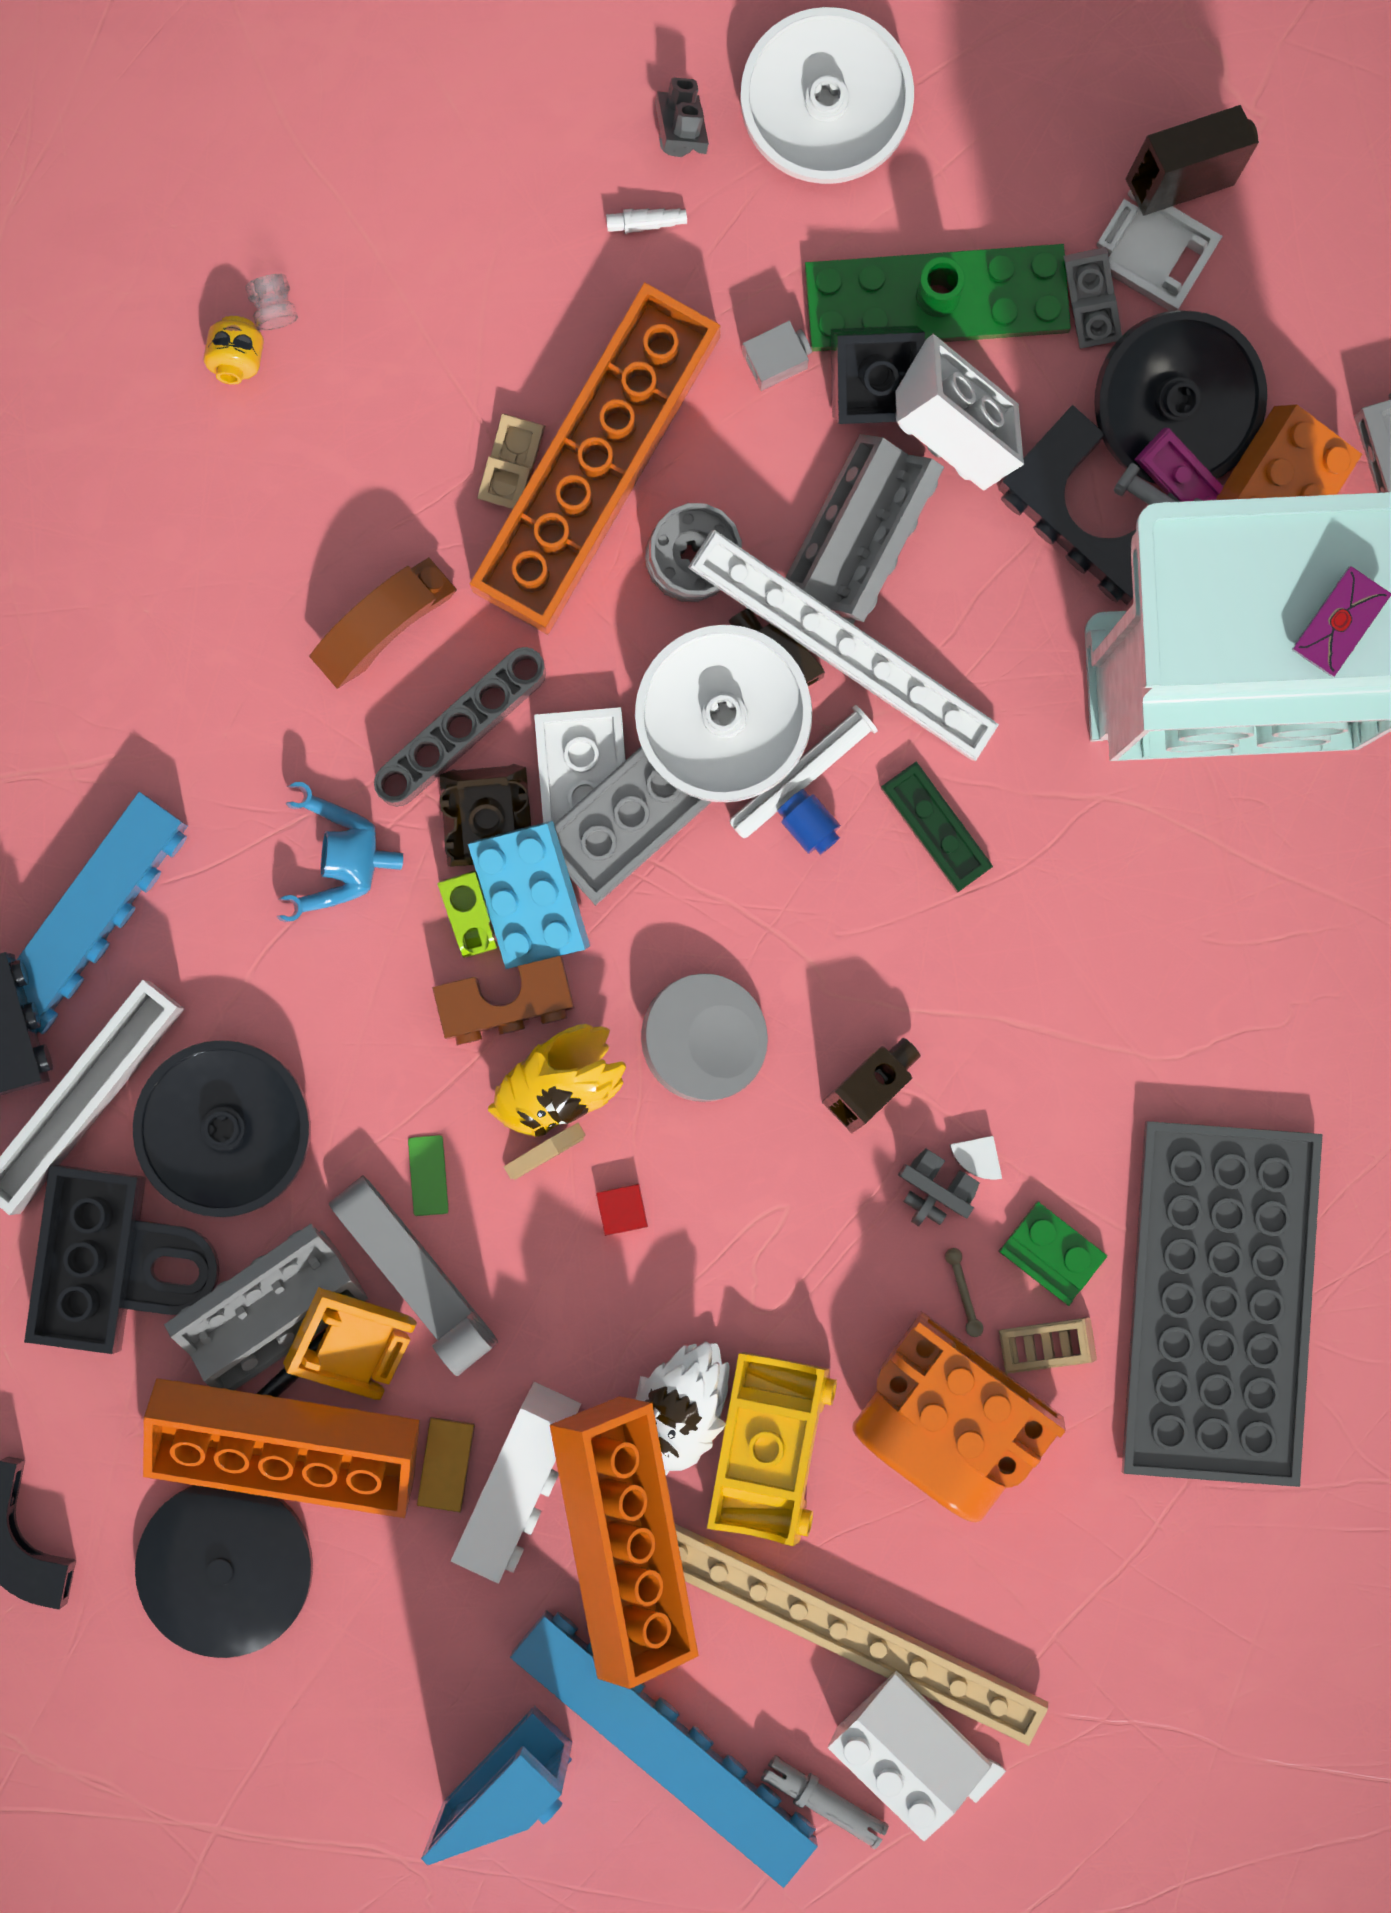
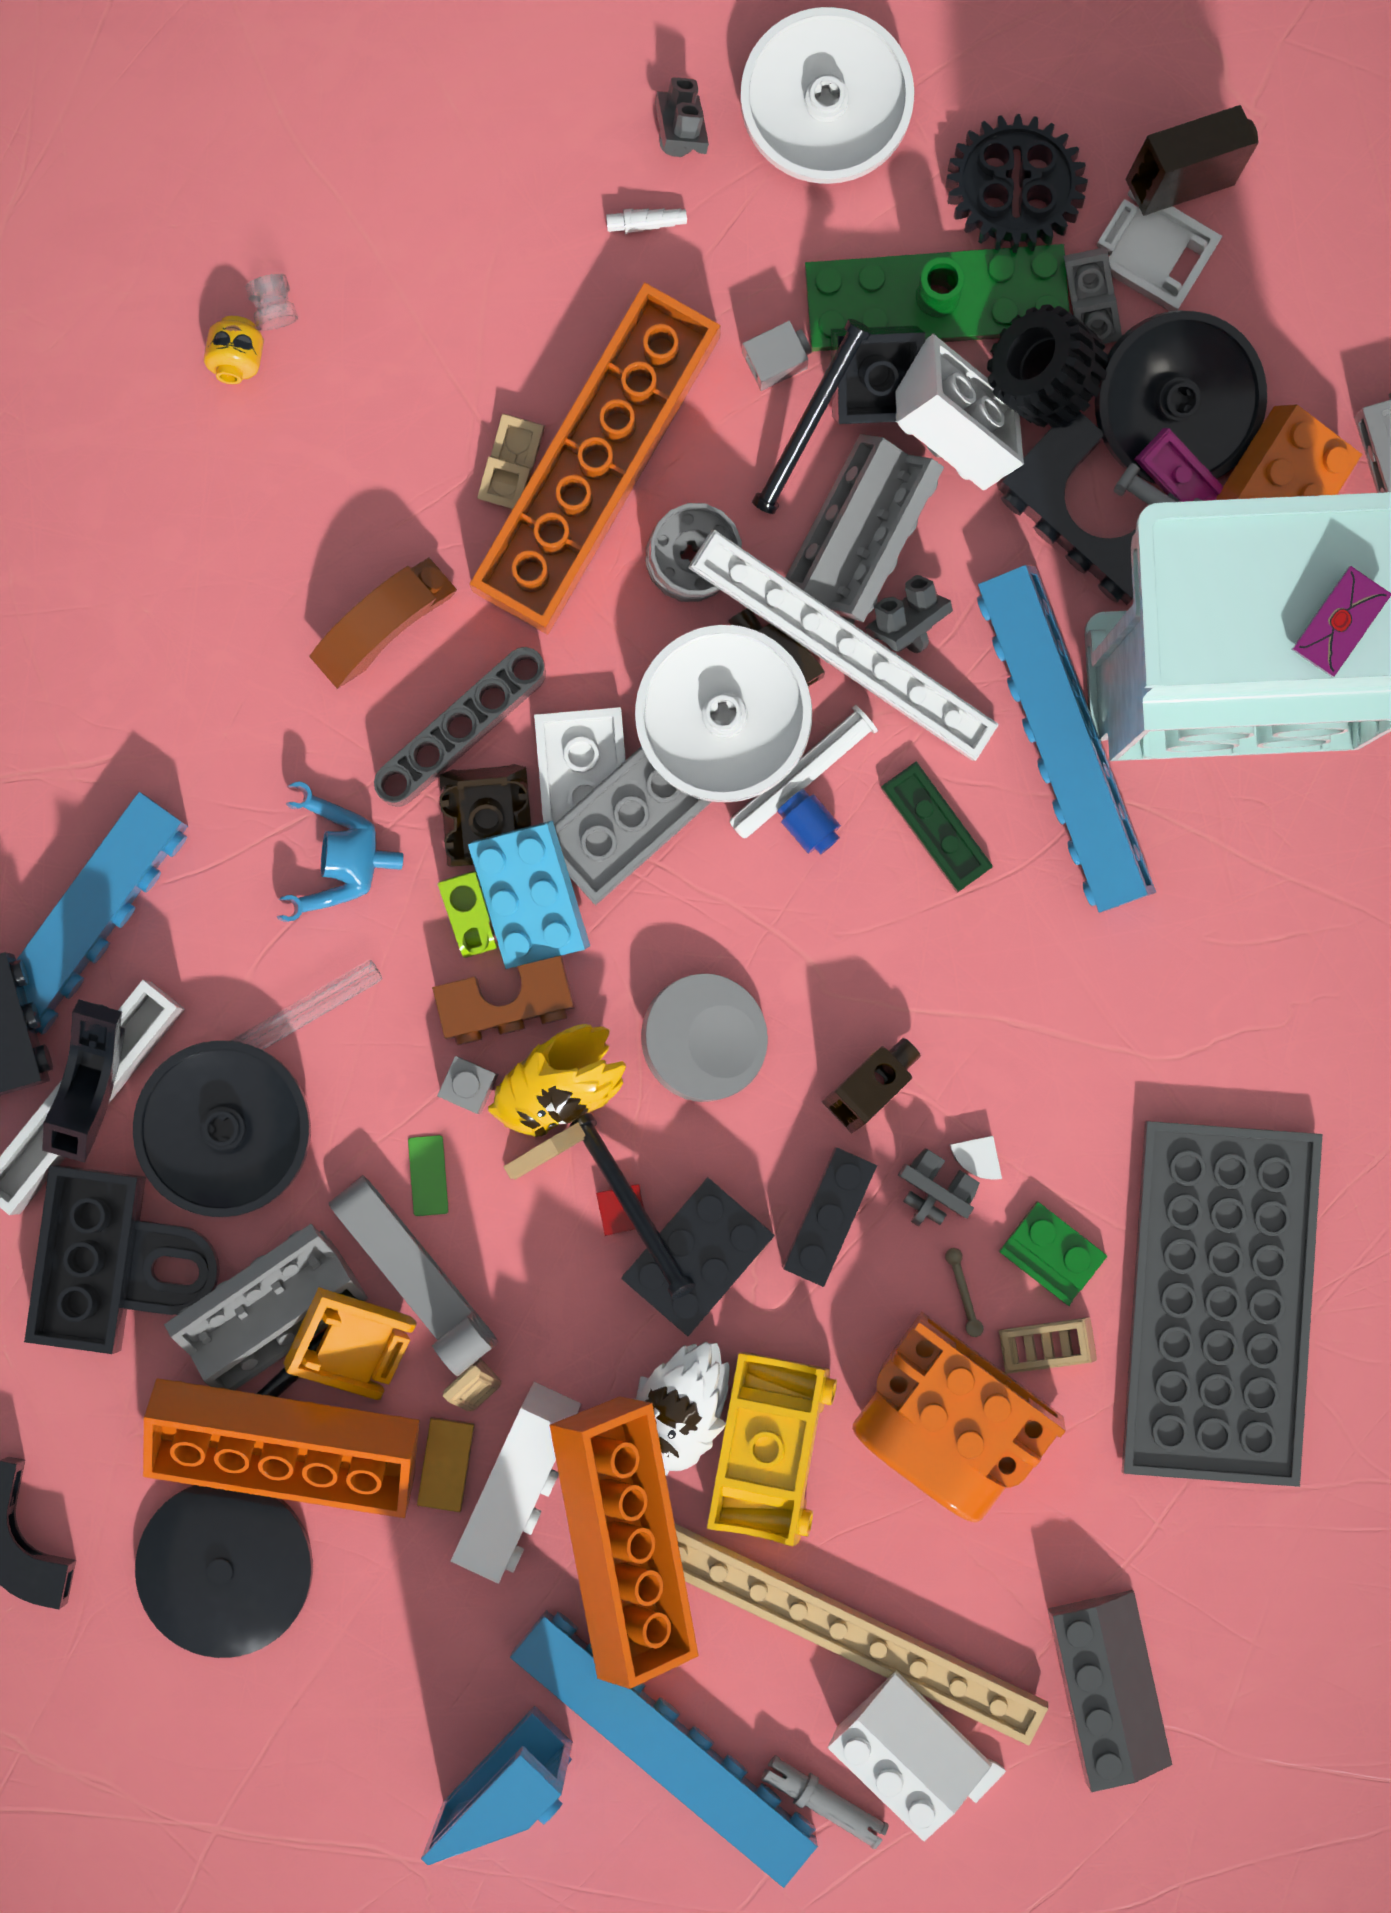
none -> black arch [42,999,125,1163]
none -> clear axle [230,960,382,1050]
none -> light grey brick [437,1056,499,1114]
none -> tan slope [442,1359,501,1411]
none -> black bar [569,1113,695,1299]
none -> black brick [621,1177,775,1336]
none -> black bar [752,319,872,514]
none -> black brick [782,1147,877,1287]
none -> dark grey hips [865,575,953,653]
none -> black gear [946,114,1088,253]
none -> dark azure brick [977,565,1156,913]
none -> black tyre [987,304,1108,427]
none -> dark grey slope [1047,1590,1172,1792]

